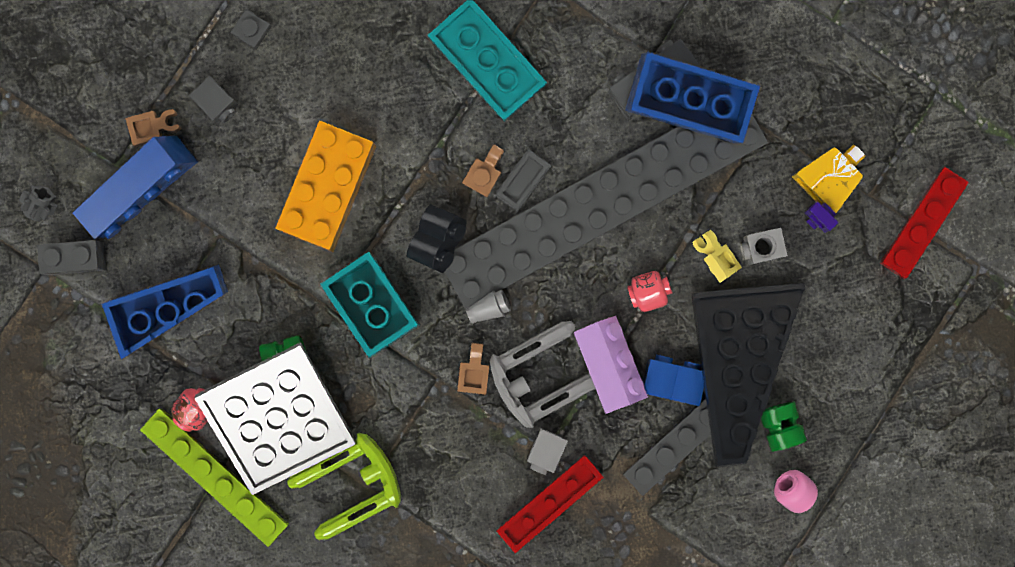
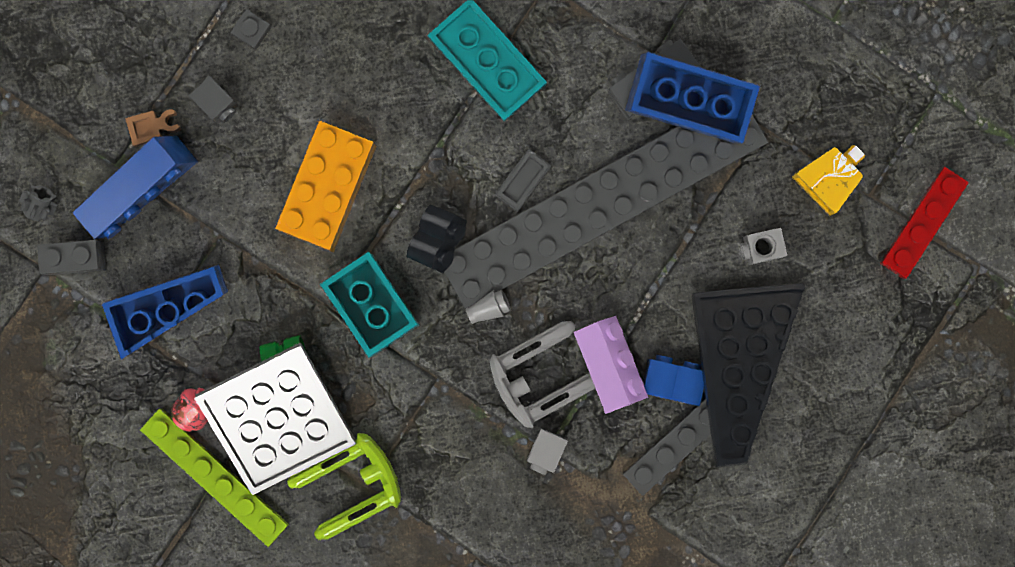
medium nougat plate [457,342,490,395] -> none
medium nougat plate [462,144,504,198] -> none
red plate [496,455,604,553] -> none
coral head [627,271,672,312] -> none
light yellow plate [693,230,742,283] -> none
green wheel [761,401,807,452] -> none
bright pink head [774,470,818,513] -> none
dark purple plate [804,202,839,233] -> none

